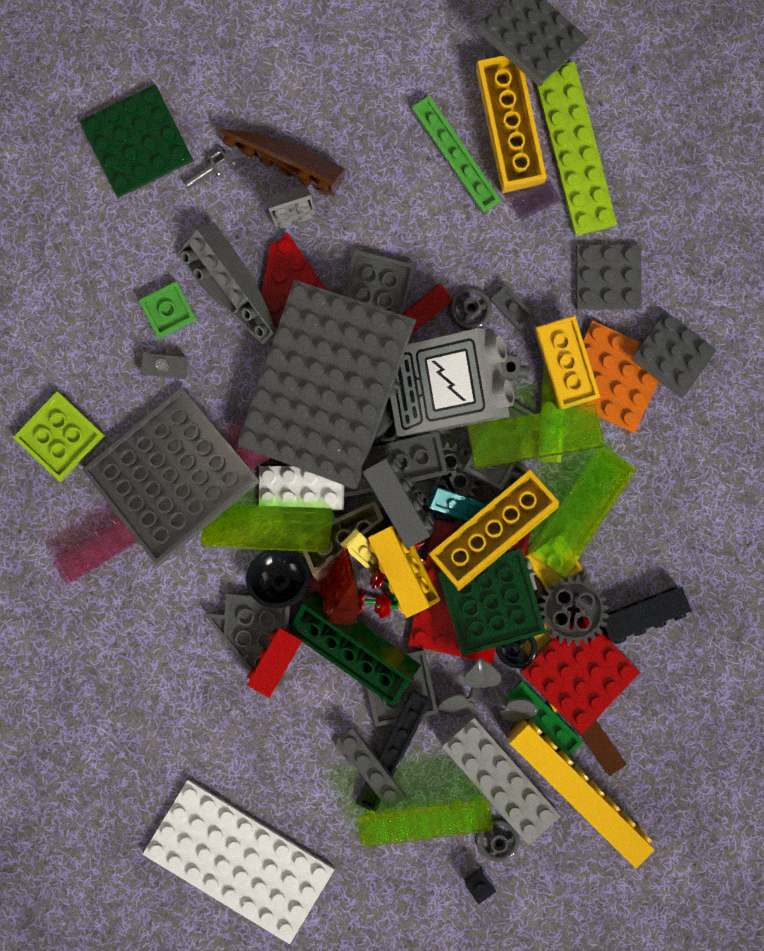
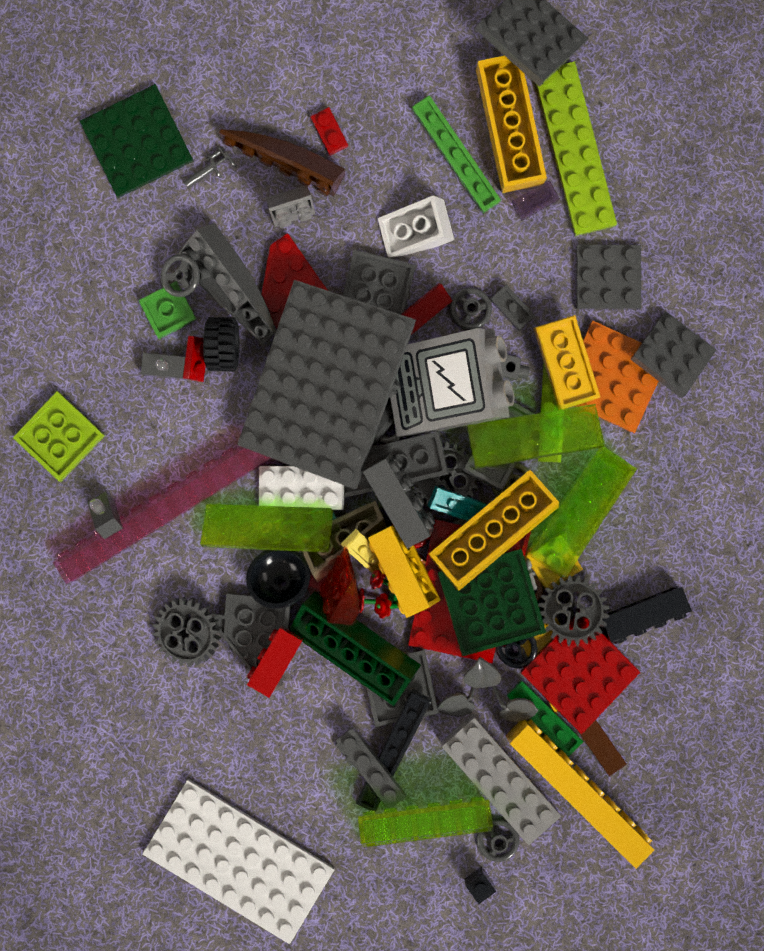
dark grey plate [82,387,260,567] -> none
none -> dark grey piece [87,491,123,539]
none -> dark grey gear [152,597,222,667]
none -> dark grey piece [161,254,200,297]
none -> red plate [183,336,206,382]
none -> black tyre [203,317,240,372]
none -> red plate [310,107,348,156]
none -> white slope [378,195,454,259]

